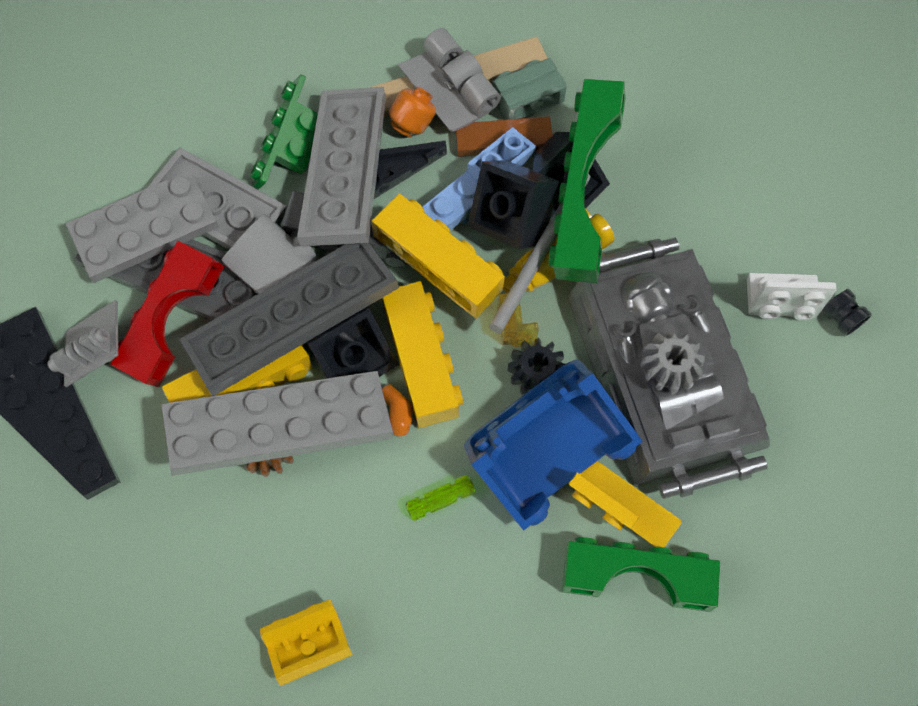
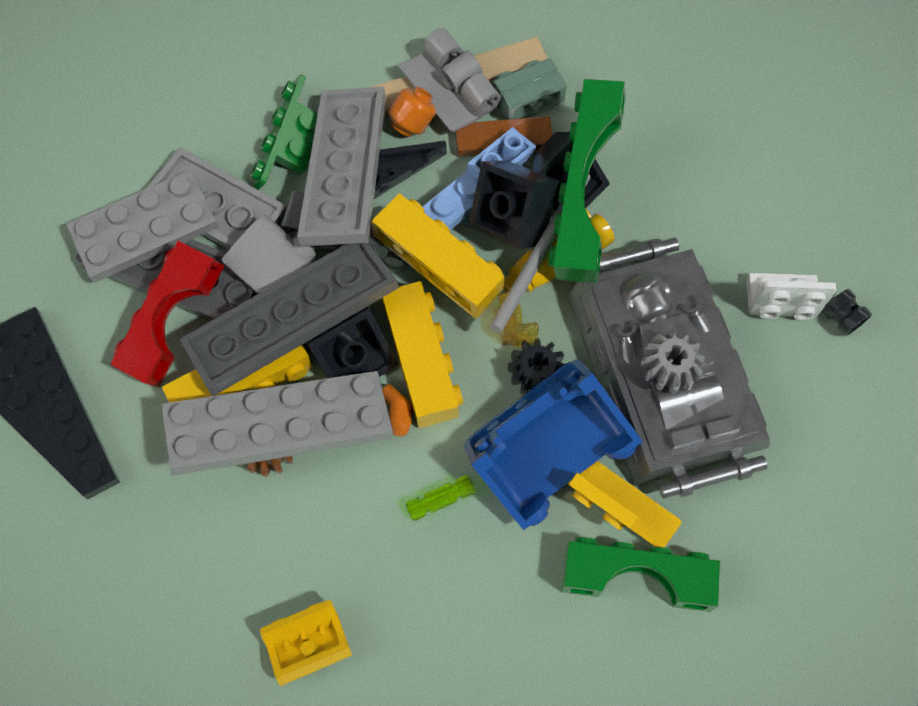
light grey hinge [48,300,118,387] -> none

